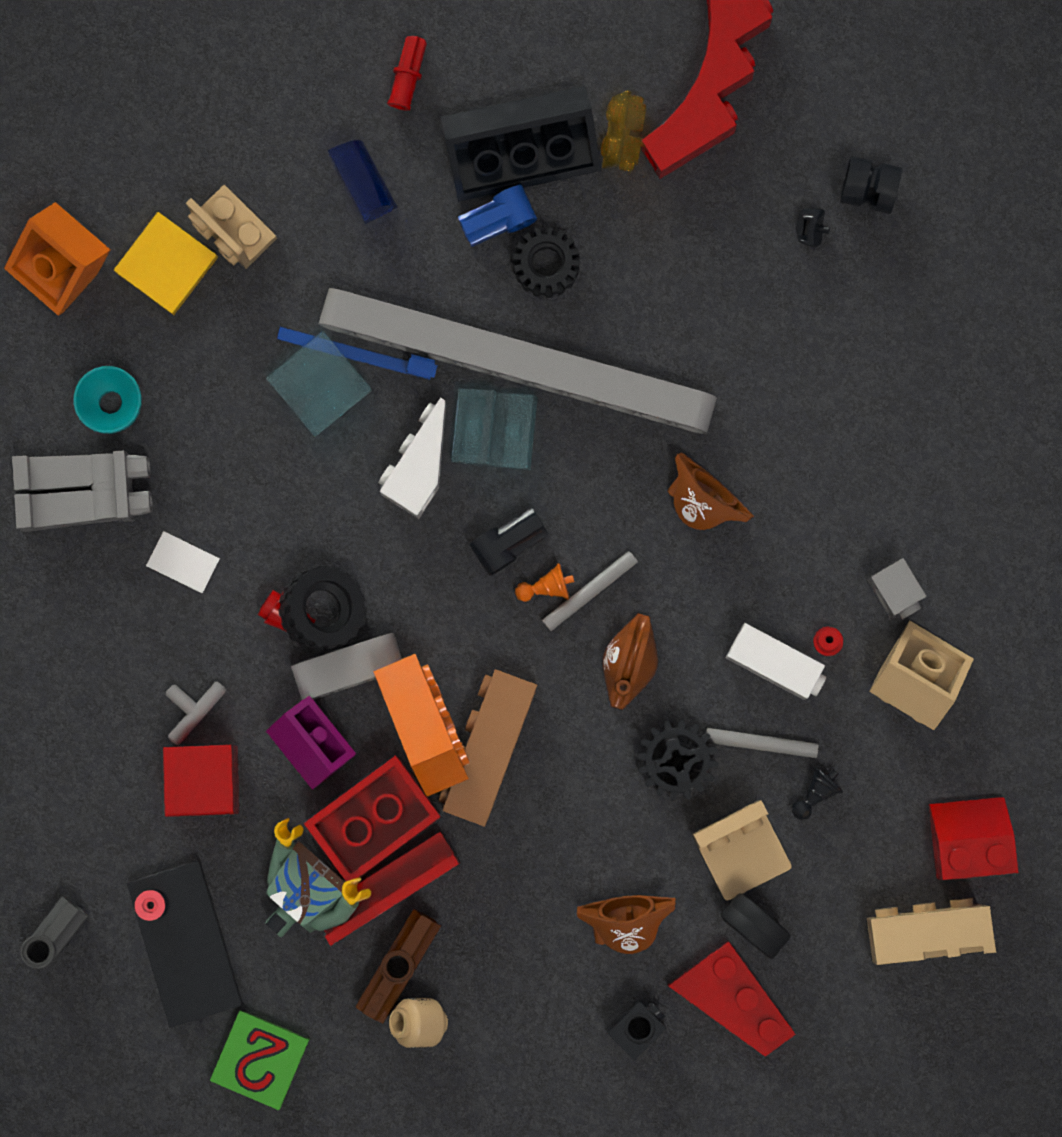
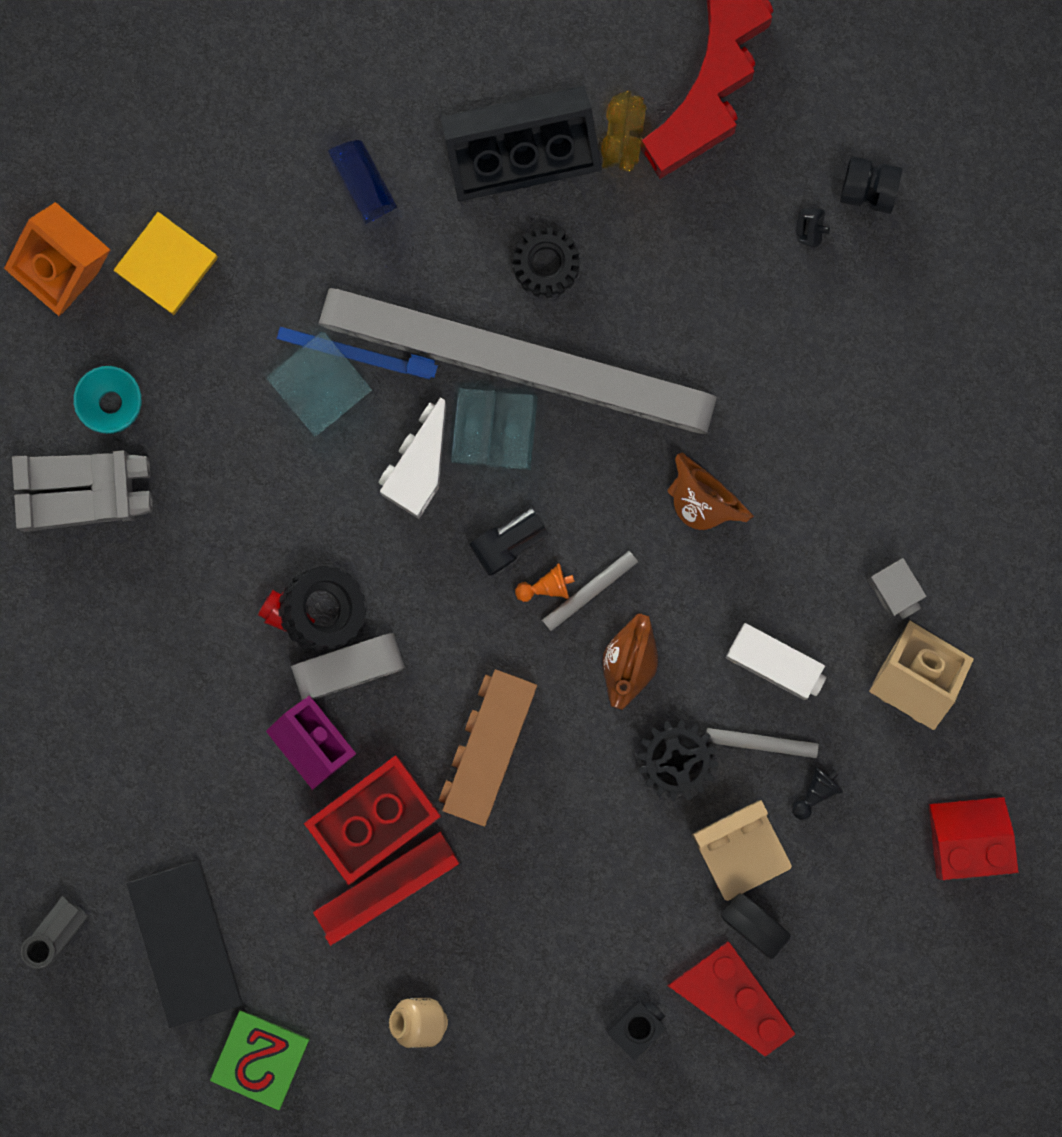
coral piece [135,890,165,921] -> none
white sticker [146,531,220,593] -> none
red piece [163,745,239,817] -> none
light grey piece [166,682,226,745] -> none
tan bracket [186,185,277,269] -> none
torso [265,818,371,938] -> none
reddish brown piece [355,909,442,1024] -> none
orange brick [373,654,470,797] -> none
red axle [387,36,427,111] -> none
blue piece [458,185,538,247] -> none
dark orange hat [576,895,676,954] -> none
red piece [813,626,843,656] -> none
tan wedge [867,898,996,965] -> none

